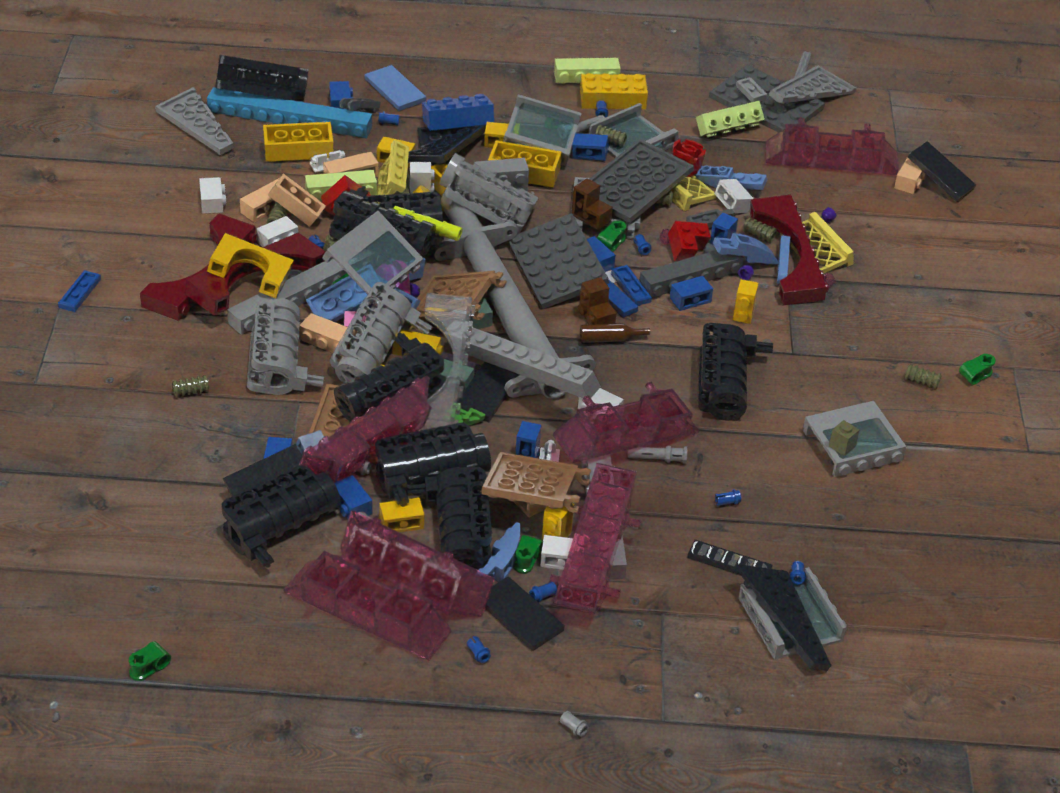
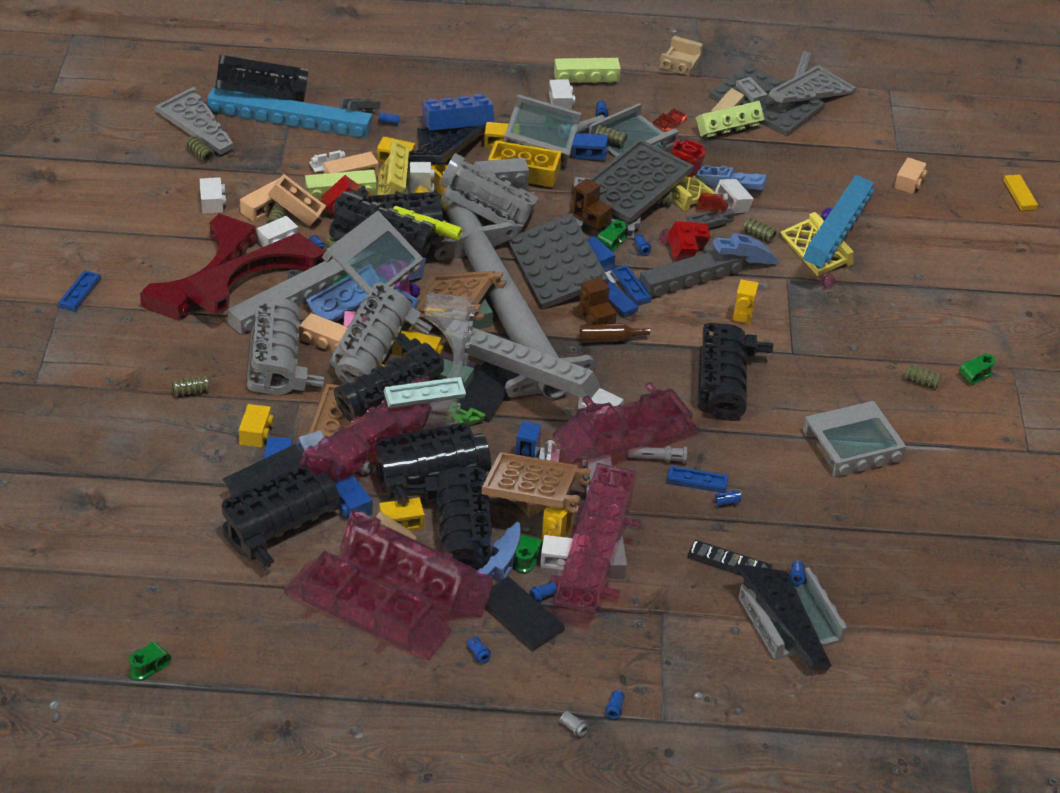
yellow arch [207,233,294,299] -> none
yellow brick [263,122,333,162] -> none
blue brick [329,81,354,110] -> none
medium blue tile [364,65,426,111] -> none
yellow brick [580,73,648,110] -> none
blue brick [670,276,713,311] -> none
blue brick [710,212,738,244] -> none
dark purple hinge [738,265,754,280] -> none
dark red arch [750,194,828,306] -> none
clear pink piece [765,118,899,175] -> none
medium blue beam [777,235,790,284] -> none
olive brick [829,420,860,456] -> none
black tile [908,141,976,201] -> none
none -> olive piece [186,136,215,163]
none -> yellow brick [238,404,274,448]
none -> tan tile [375,512,417,545]
none -> light aqua plate [384,377,466,408]
none -> white brick [549,79,575,110]
none -> blue pin [605,690,625,719]
none -> clear red slope [653,108,687,131]
none -> tan panel [660,36,703,76]
none -> blue tile [667,465,729,493]
none -> clear red hinge [696,193,729,211]
none -> tan tile [712,88,745,112]
none -> dark azure brick [803,175,874,268]
none -> yellow tile [1003,174,1038,211]

